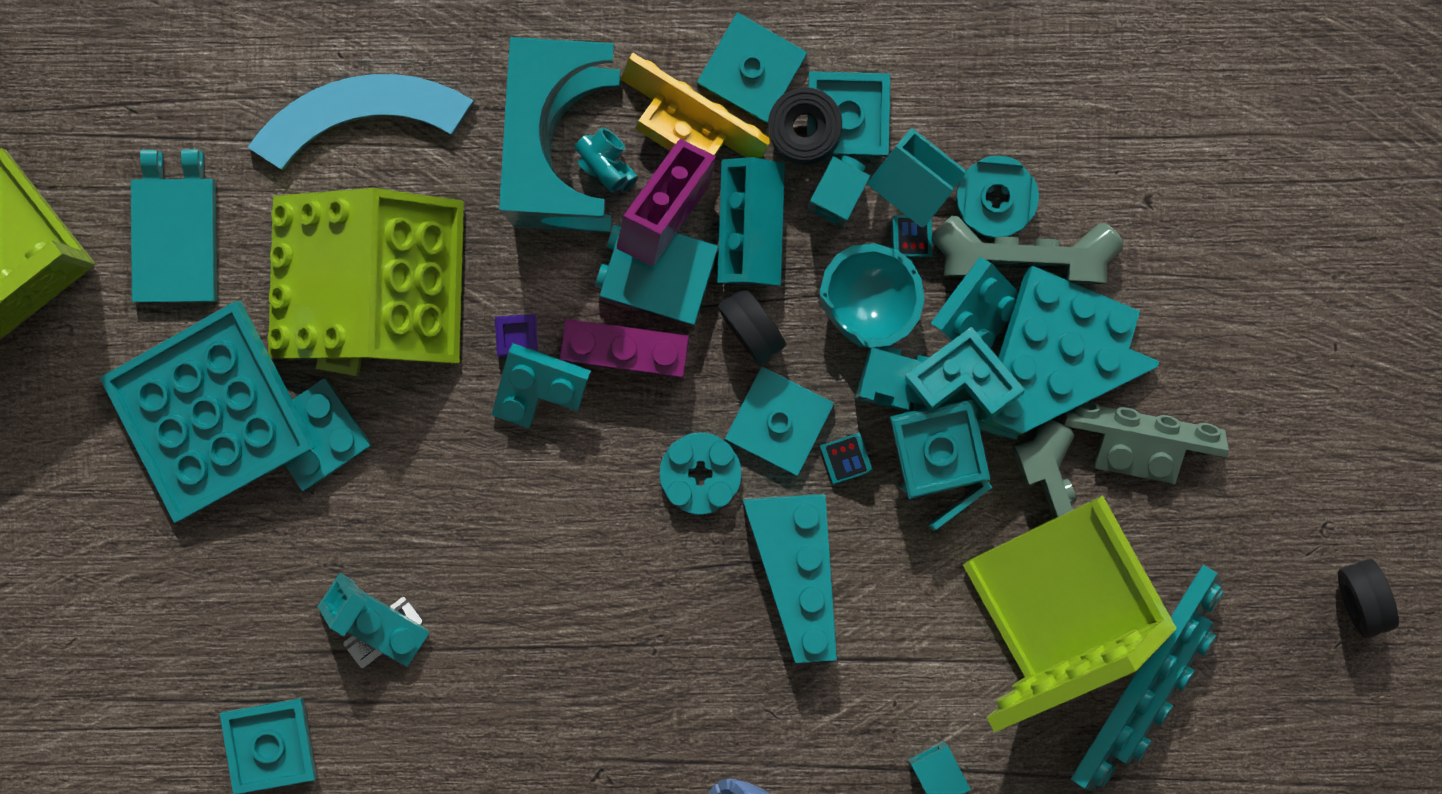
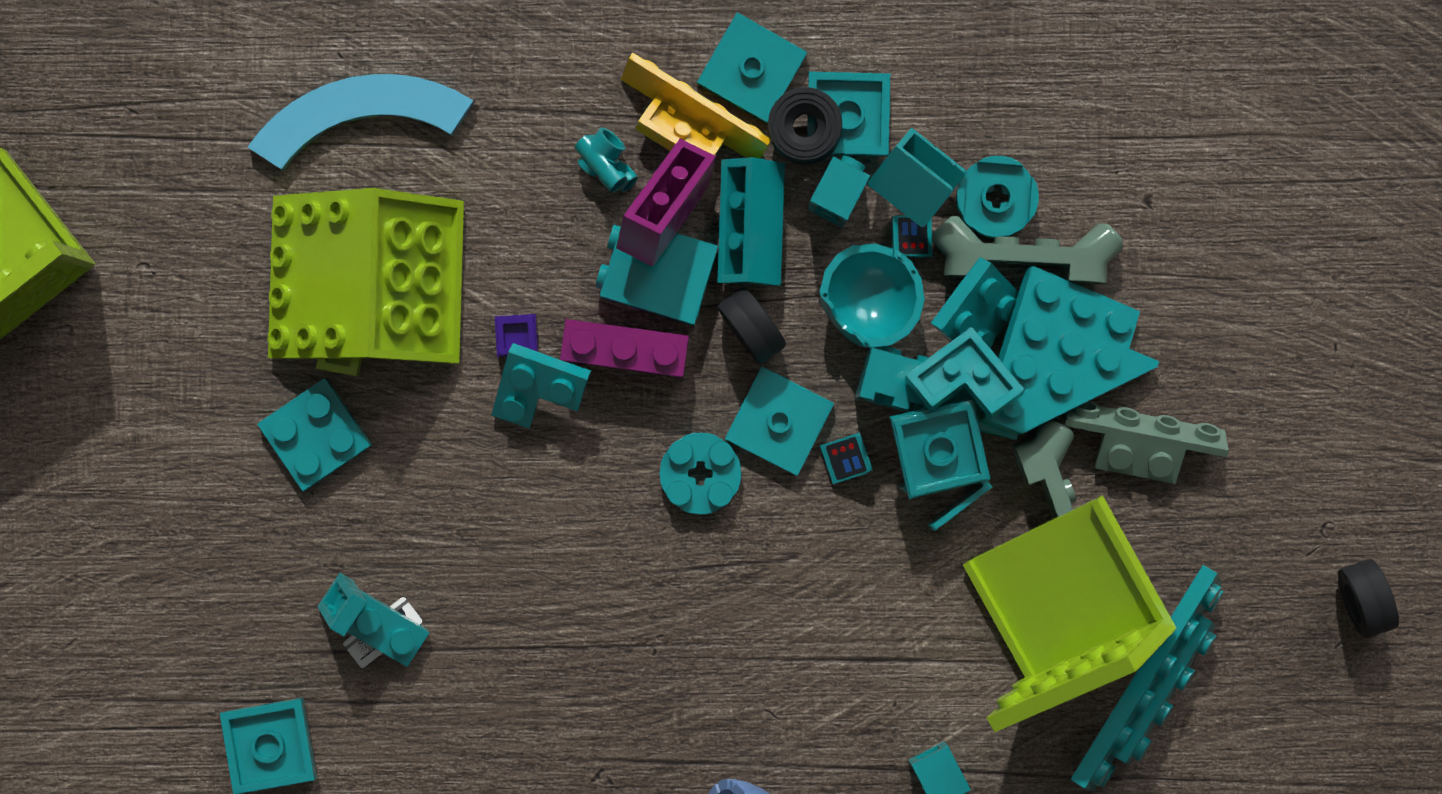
teal plate [100,301,316,523] -> none
teal tile [131,149,217,303] -> none
teal piece [499,37,621,233] -> none
teal wedge [742,494,837,663] -> none

